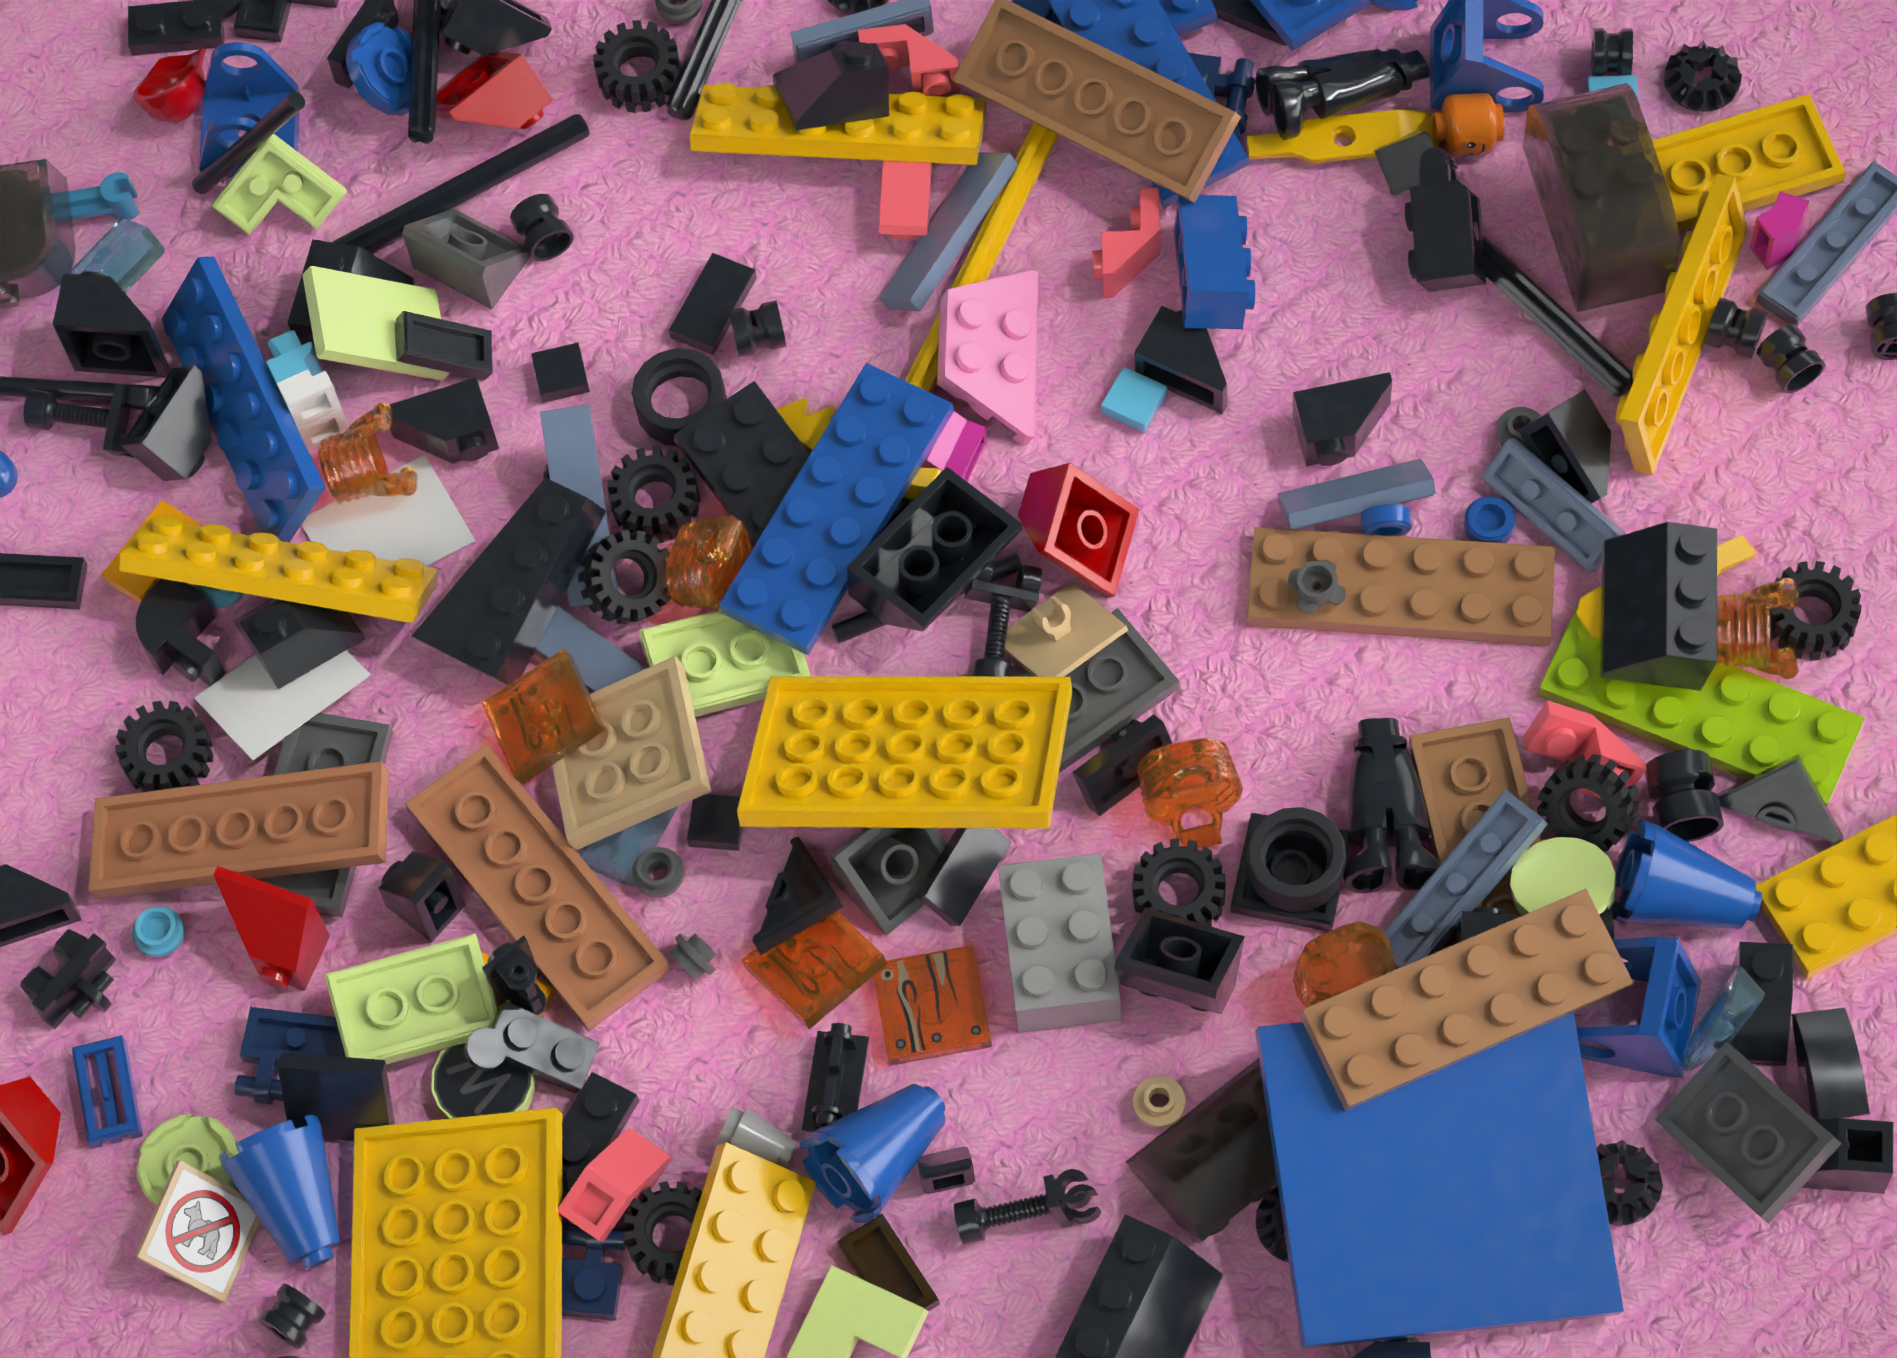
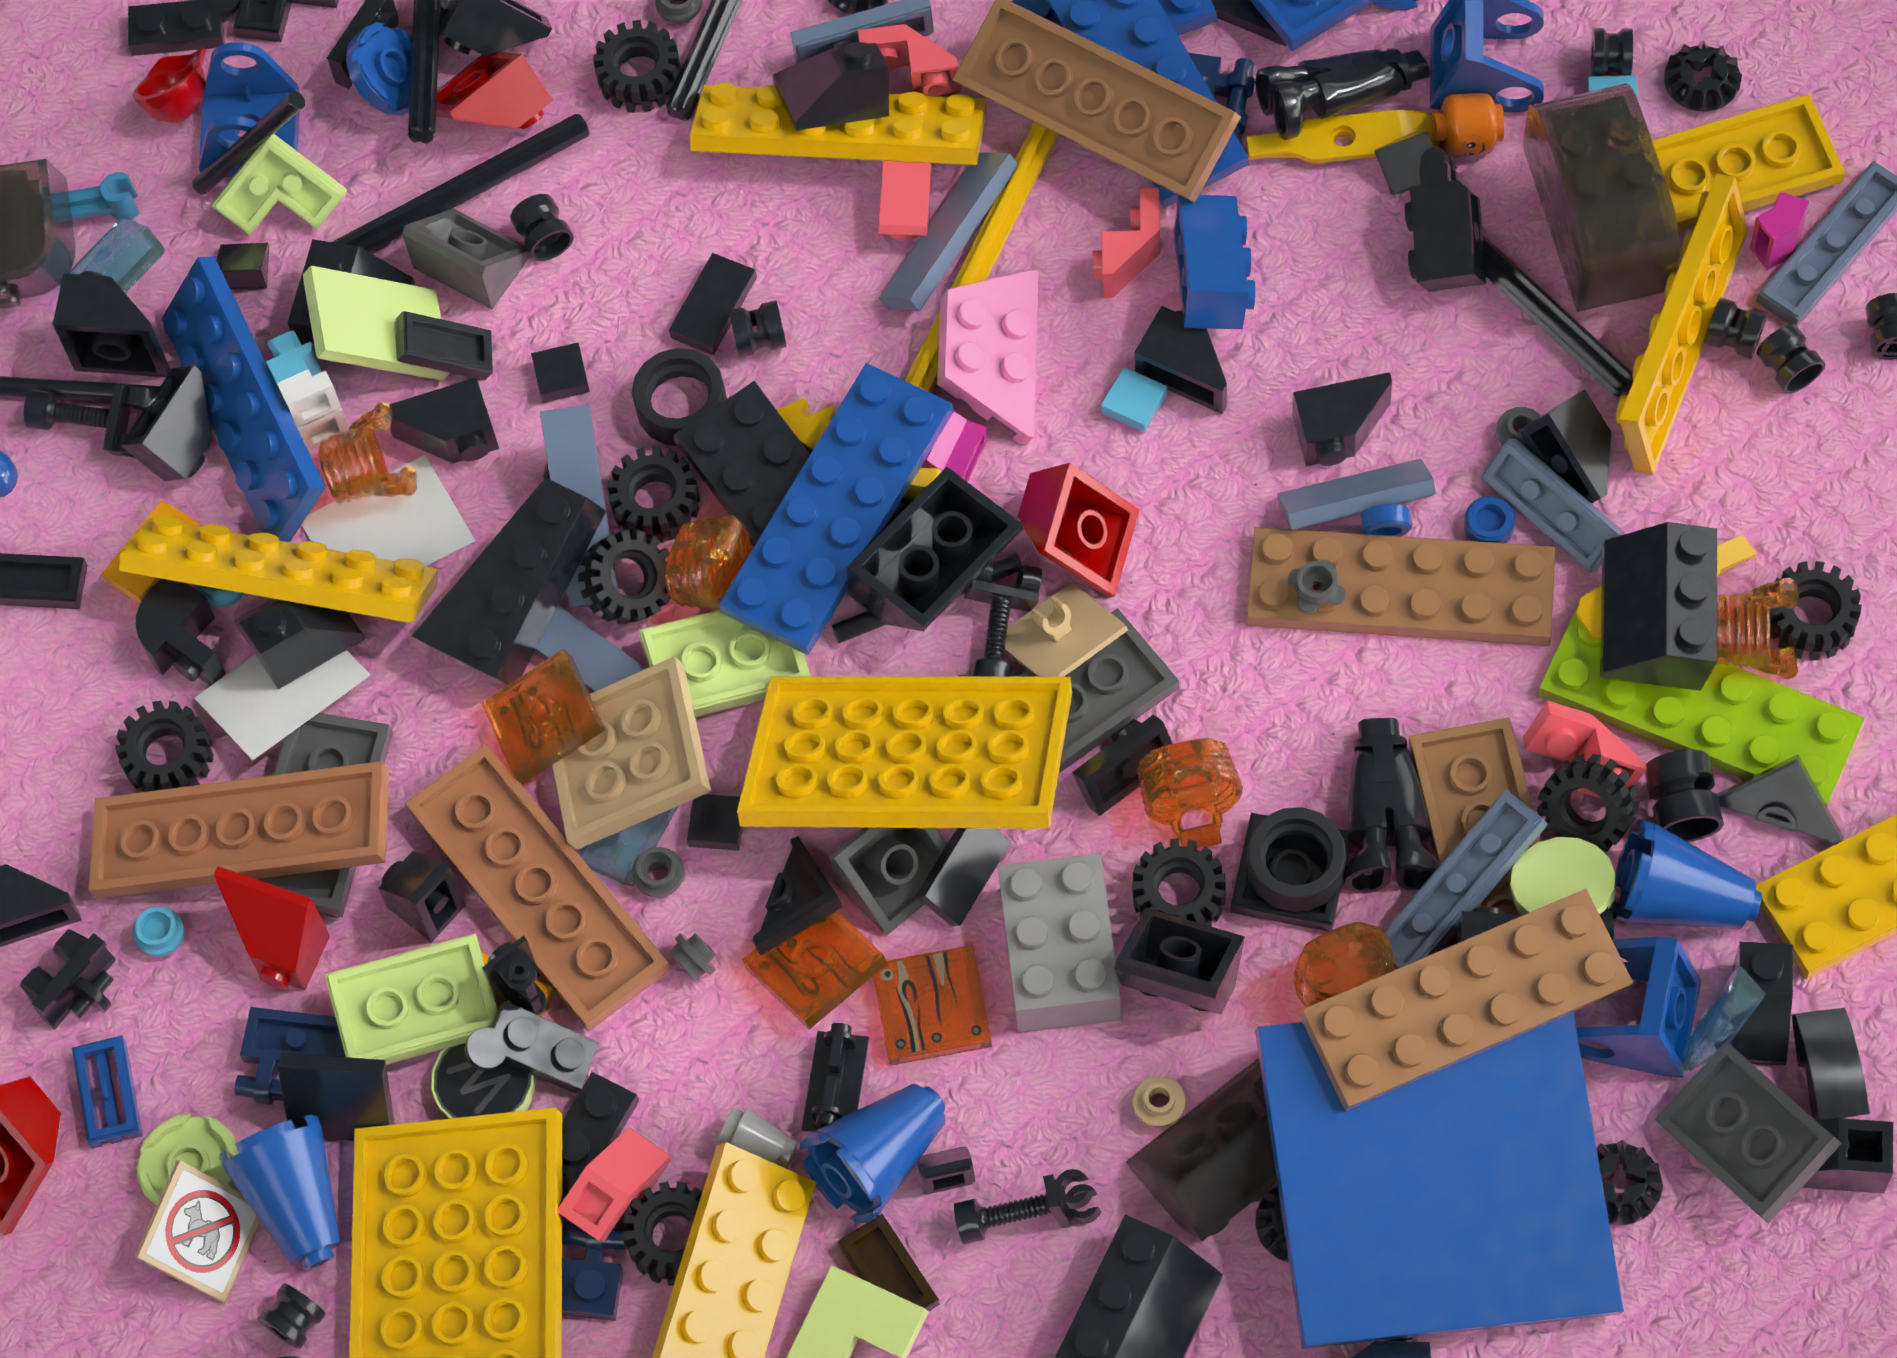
none -> black slope [216,242,269,289]

